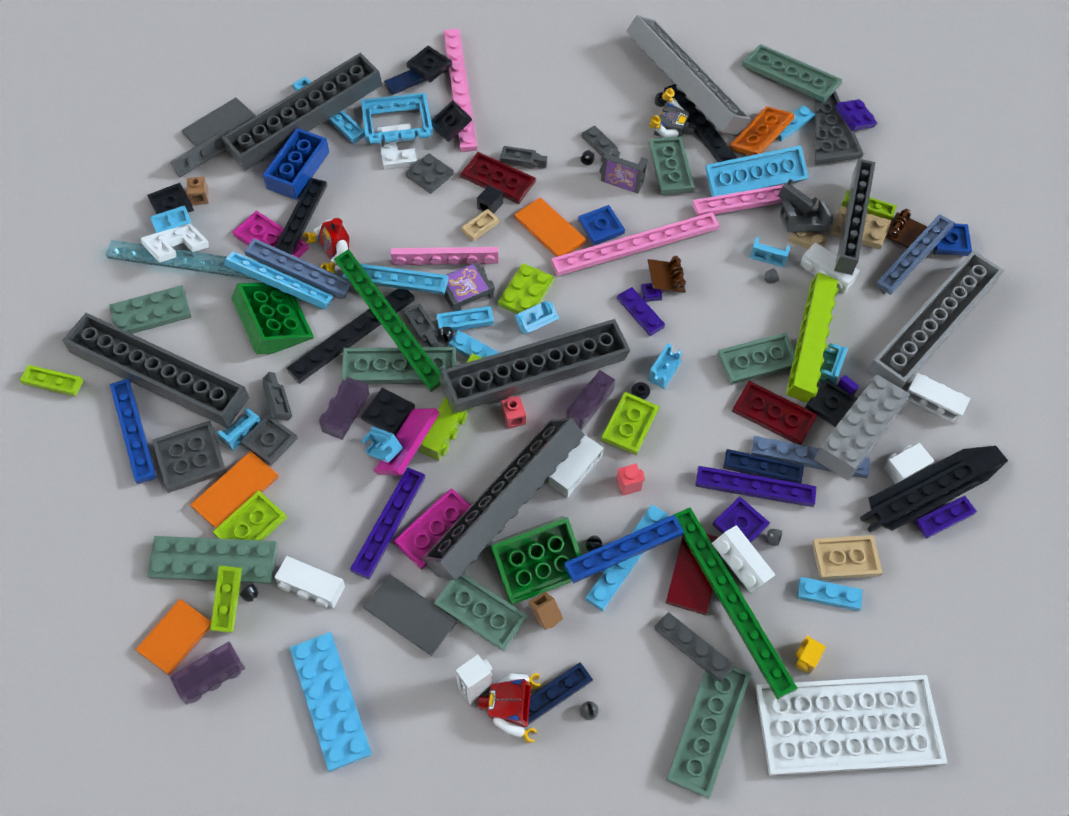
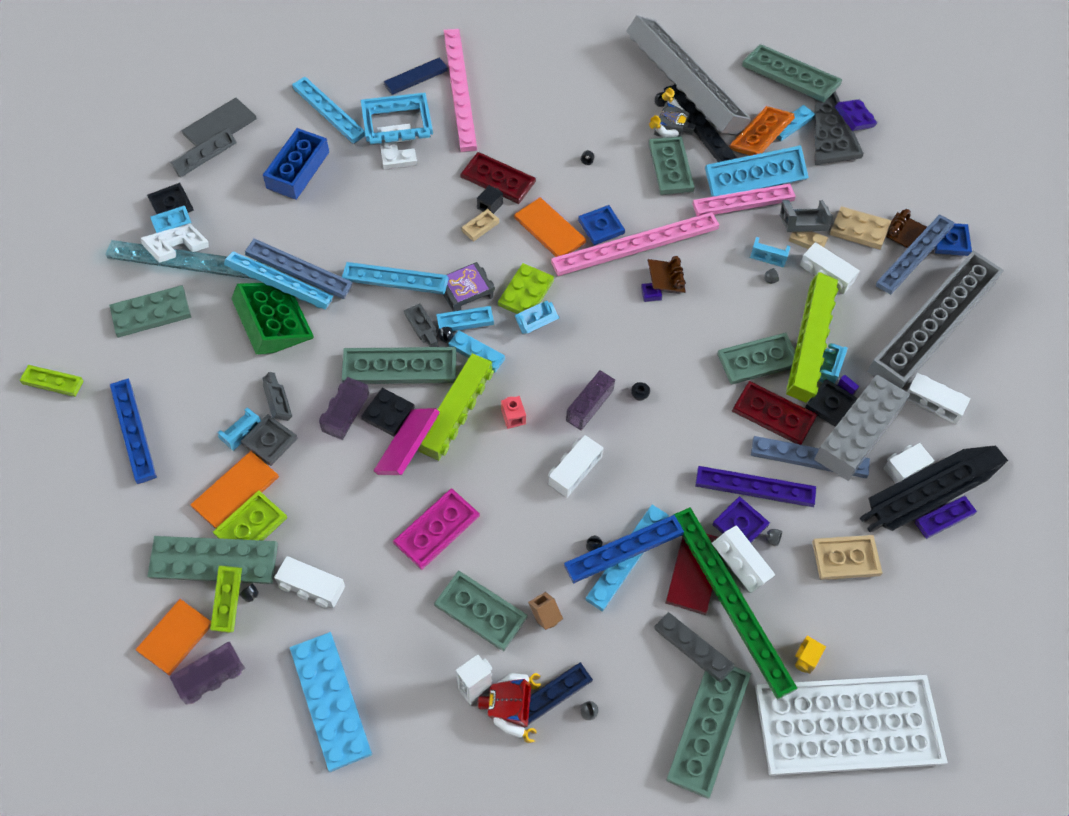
dark grey brick [62,313,249,428] -> none
dark grey plate [152,420,227,493] -> none
medium nougat brick [187,176,209,205] -> none
dark grey brick [222,52,382,171] -> none
dark pink tile [232,210,309,258] -> none
black tile [275,178,327,255] -> none
black plate [287,288,415,384] -> none
torso [302,218,349,273] -> none
green plate [334,249,441,392] -> none
dark purple plate [350,467,426,580] -> none
medium azure hinge [361,427,403,463] -> none
dark grey tile [364,574,457,657] -> none
bright pink plate [391,247,498,266] -> none
black plate [406,46,452,83] -> none
dark grey plate [406,153,454,194] -> none
dark grey brick [422,418,585,580] -> none
black plate [431,100,472,142] -> none
dark grey brick [439,319,630,414] -> none
green slope [488,516,581,605] -> none
dark grey hinge [500,146,548,168] -> none
dark grey hinge [582,125,620,157] -> none
panel [599,147,648,194] -> none
lime plate [601,392,660,456] -> none
coral brick [616,463,645,496] -> none
dark purple plate [617,287,665,336] -> none
medium azure hinge [648,343,682,389] -> none
dark blue tile [723,449,804,484] -> none
dark grey hinge [778,179,818,216] -> none
medium azure plate [797,577,863,611] -> none
dark grey brick [834,158,876,275] -> none
lime plate [841,190,897,220] -> none

